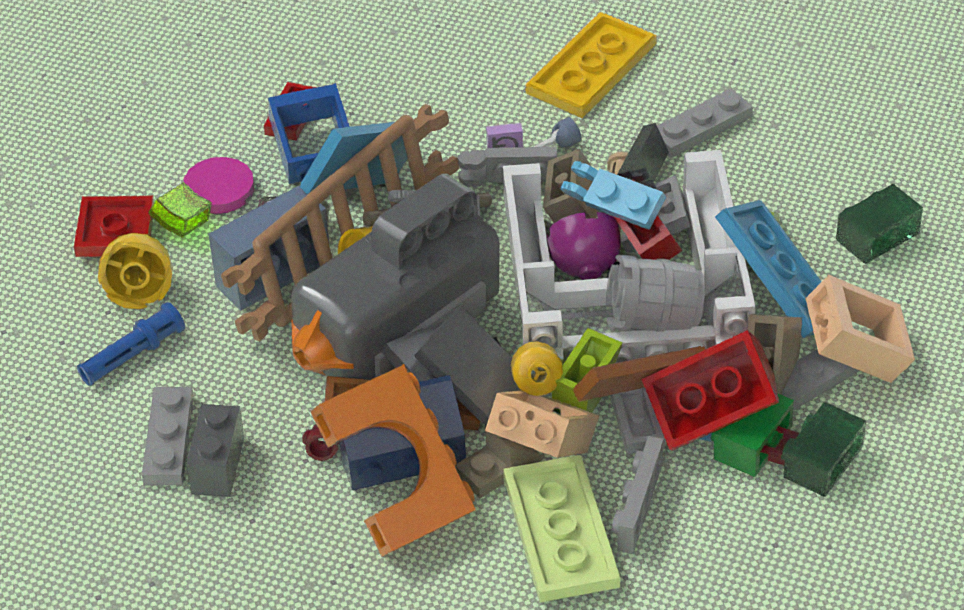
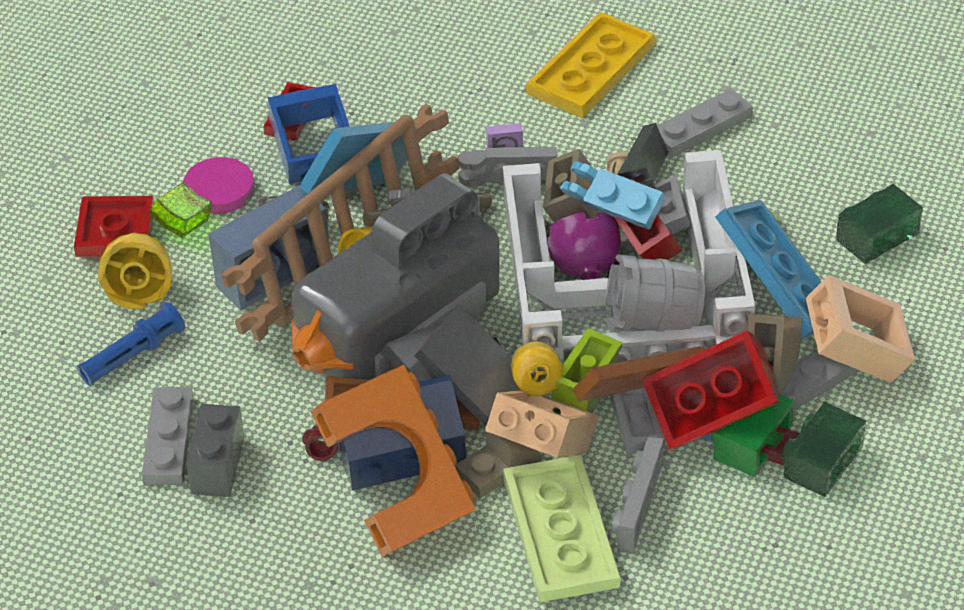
sand blue hinge [534,117,582,148] -> none

